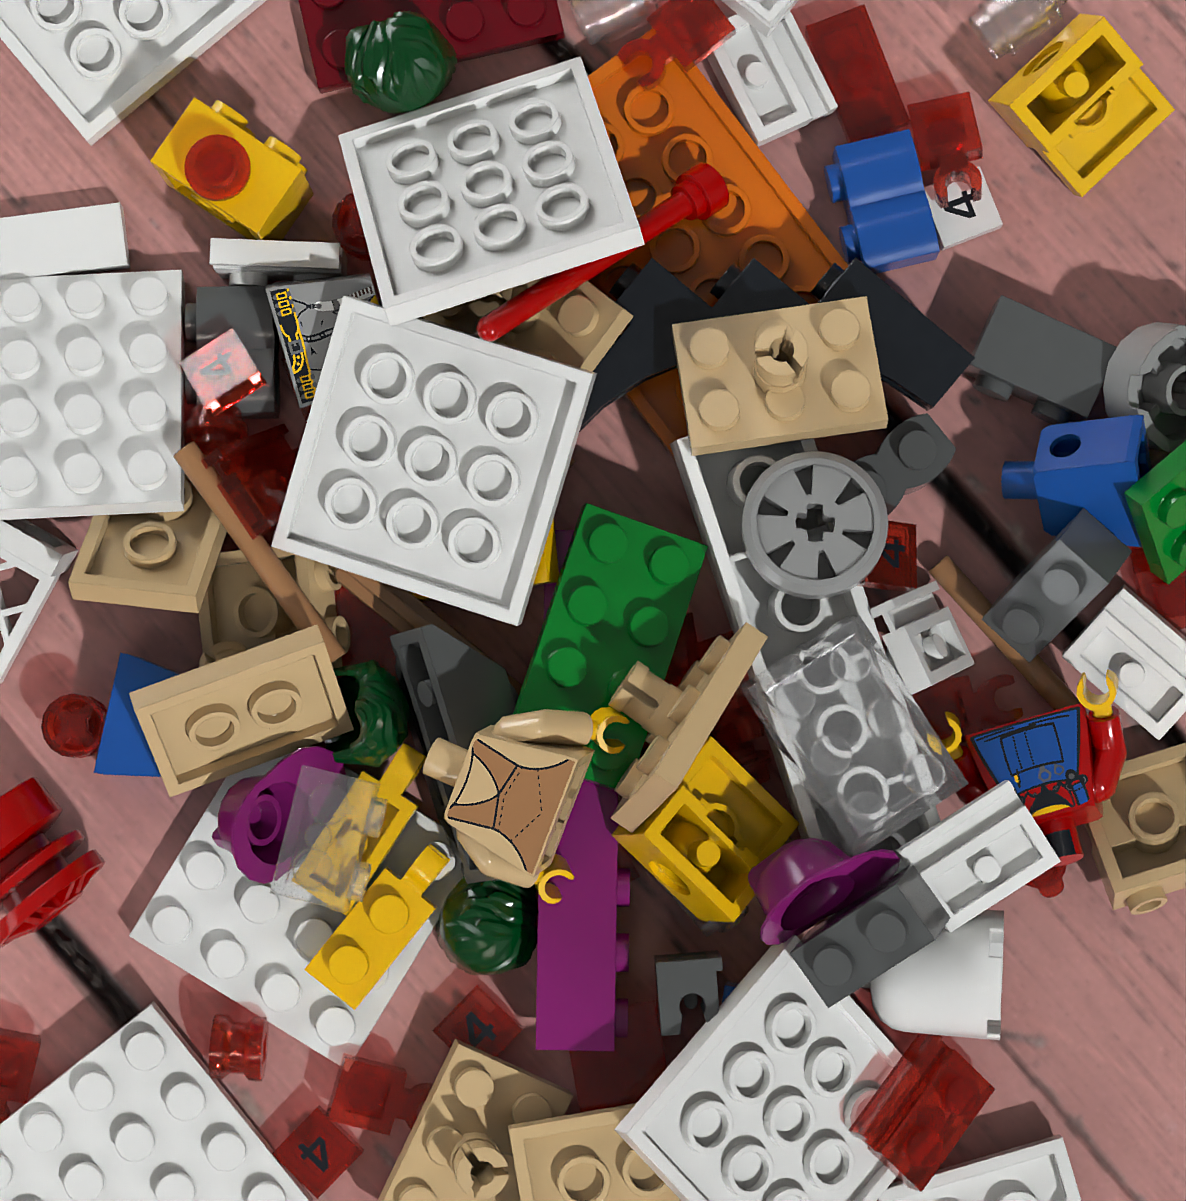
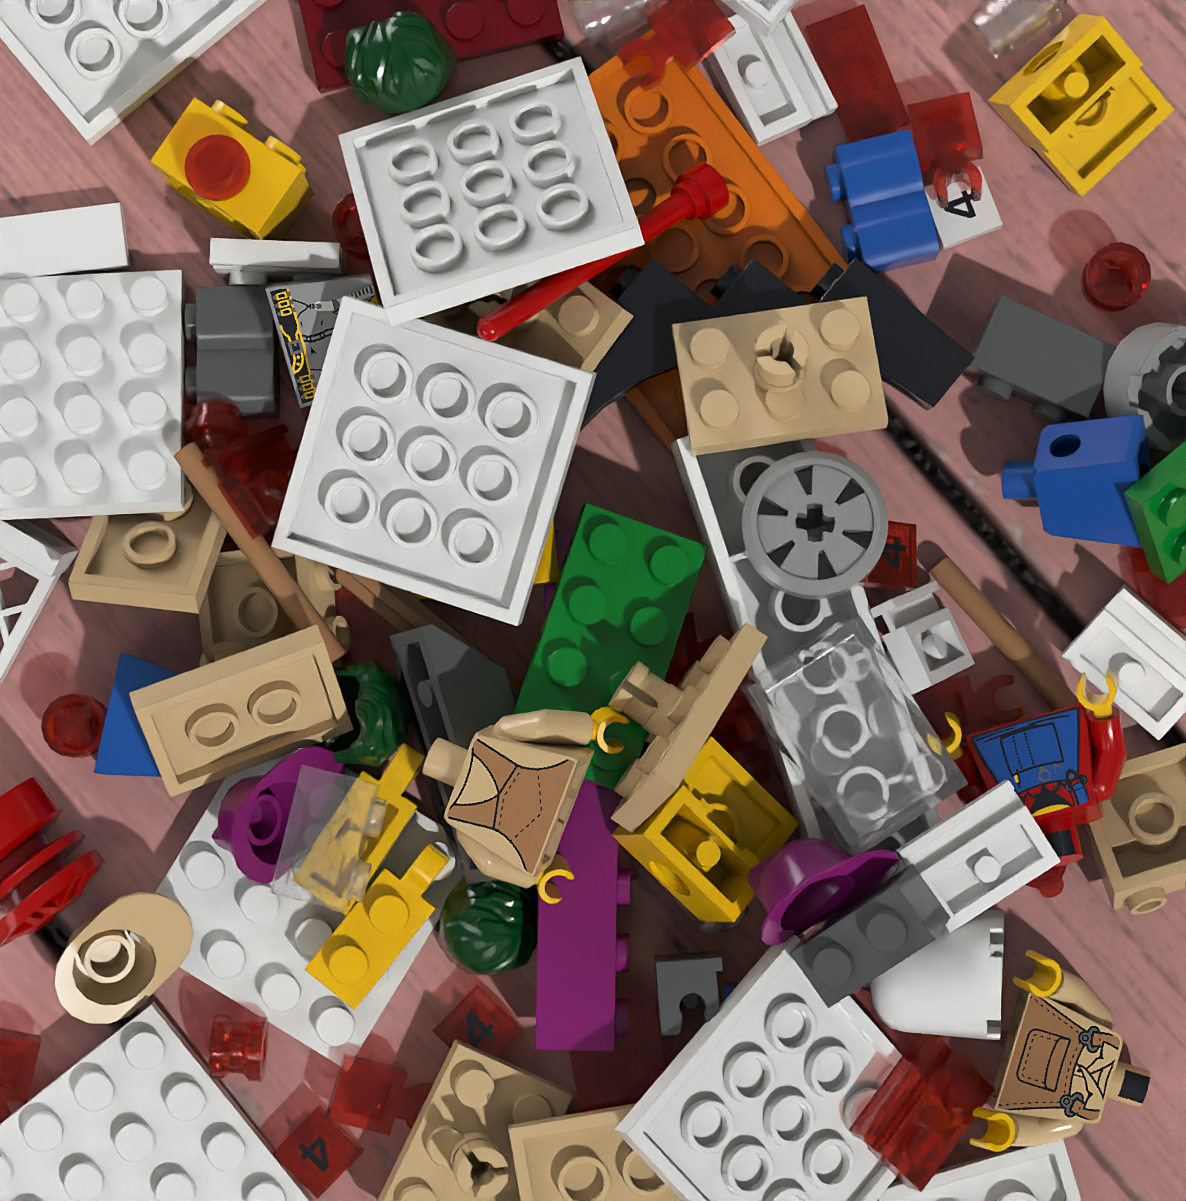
clear red tile [178,328,267,418] -> none
dark grey brick [854,413,956,515] -> none
dark grey brick [981,508,1132,663] -> none
none -> tan piece [54,892,194,1024]
none -> torso [970,950,1150,1152]
none -> clear red wheel [1080,242,1151,313]

